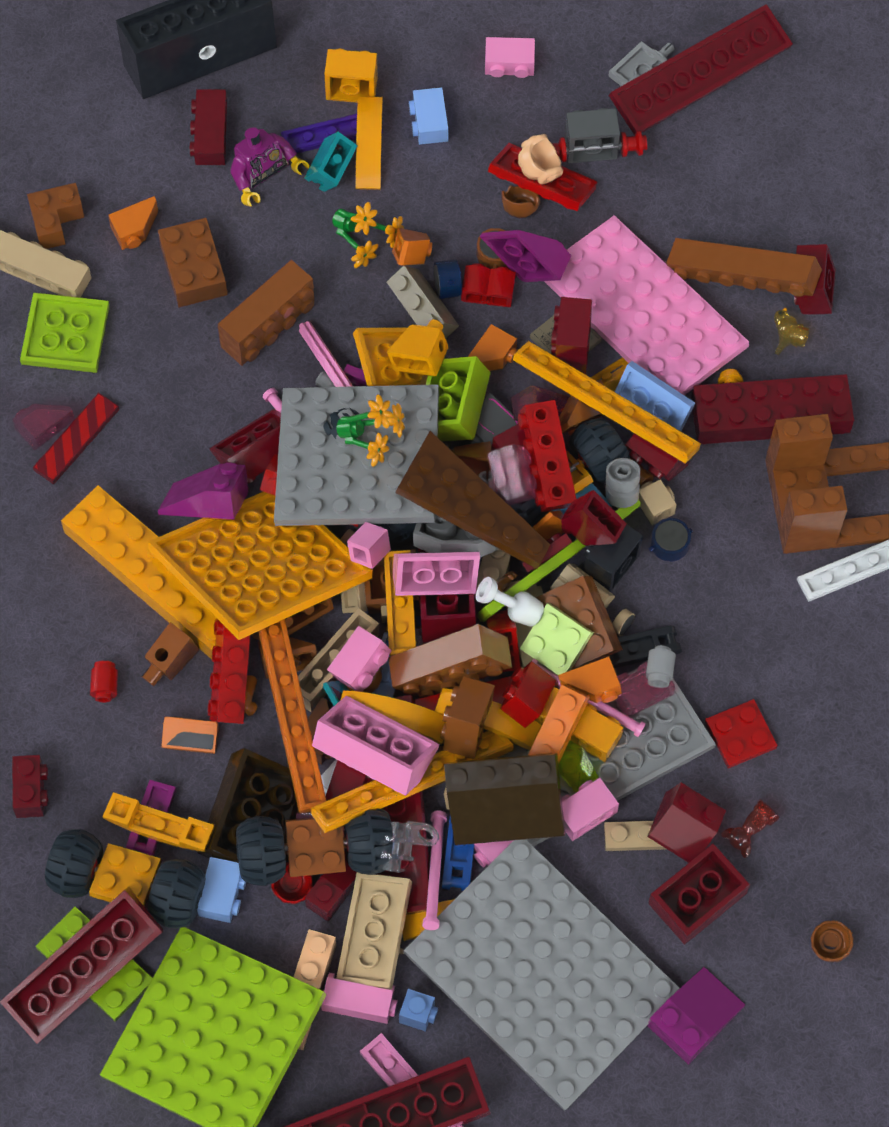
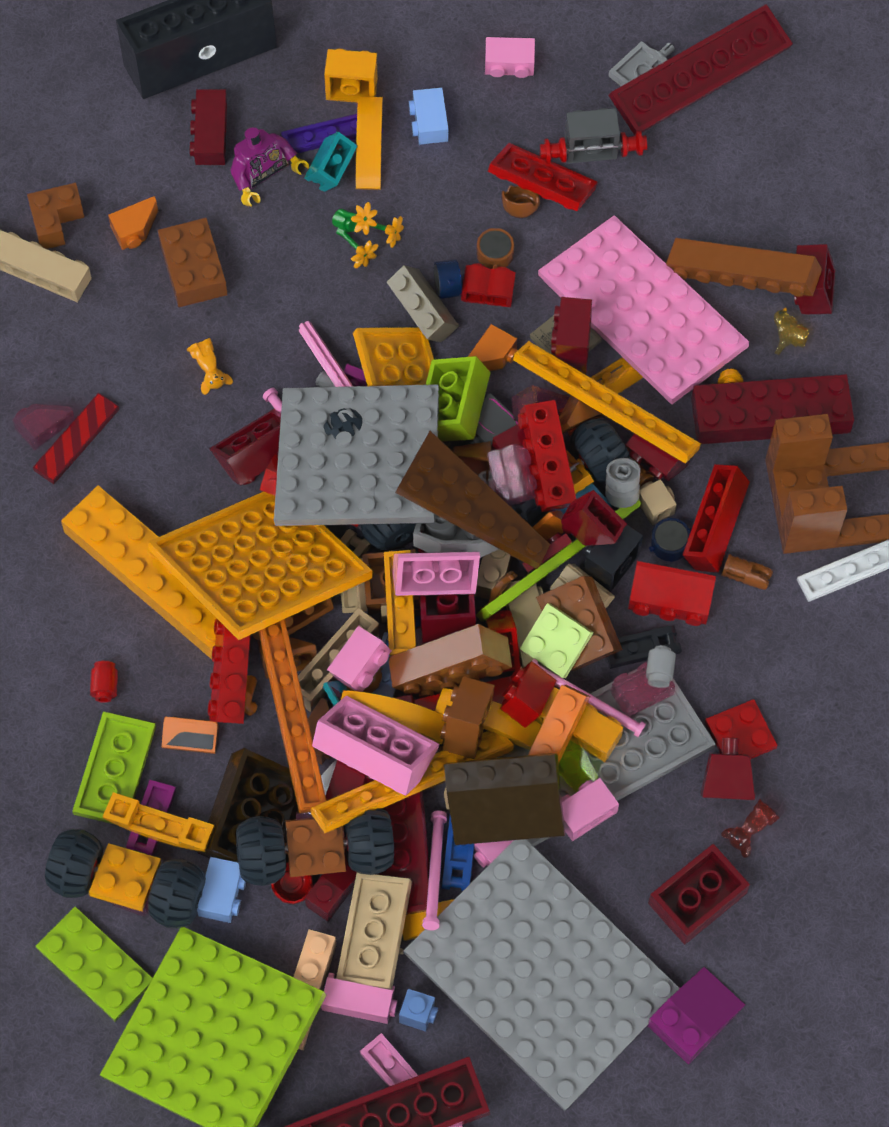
dark red arch [0,886,164,1044] -> none
dark red brick [12,755,48,818] -> none
lime plate [20,293,109,373] -> none
dark orange torso [141,622,200,687] -> none
magenta slope [158,463,249,520] -> none
dark orange brick [218,260,315,366] -> none
light orange plant [336,394,405,467] -> none
bright pink brick [347,522,391,569] -> none
clear piece [378,821,439,873] -> none
light orange torso [387,319,448,376] -> none
orange slope [392,228,432,266] -> none
white piece [476,577,544,627] -> none
magenta slope [480,230,572,282] -> none
light nougat hair [518,134,563,184] -> none
orange slope [558,657,622,703] -> none
tan plate [604,821,666,851] -> none
tan tile [612,609,635,636] -> none
light blue plate [615,361,695,431] -> none
dark red slope [647,782,726,863] -> none
dark orange hair [811,920,853,962] -> none
none -> lime plate [72,711,156,825]
none -> light orange animal [187,338,233,395]
none -> red slope [628,561,716,626]
none -> red brick [683,464,750,573]
none -> dark red torso [701,737,755,800]
none -> dark orange hinge [721,554,773,590]

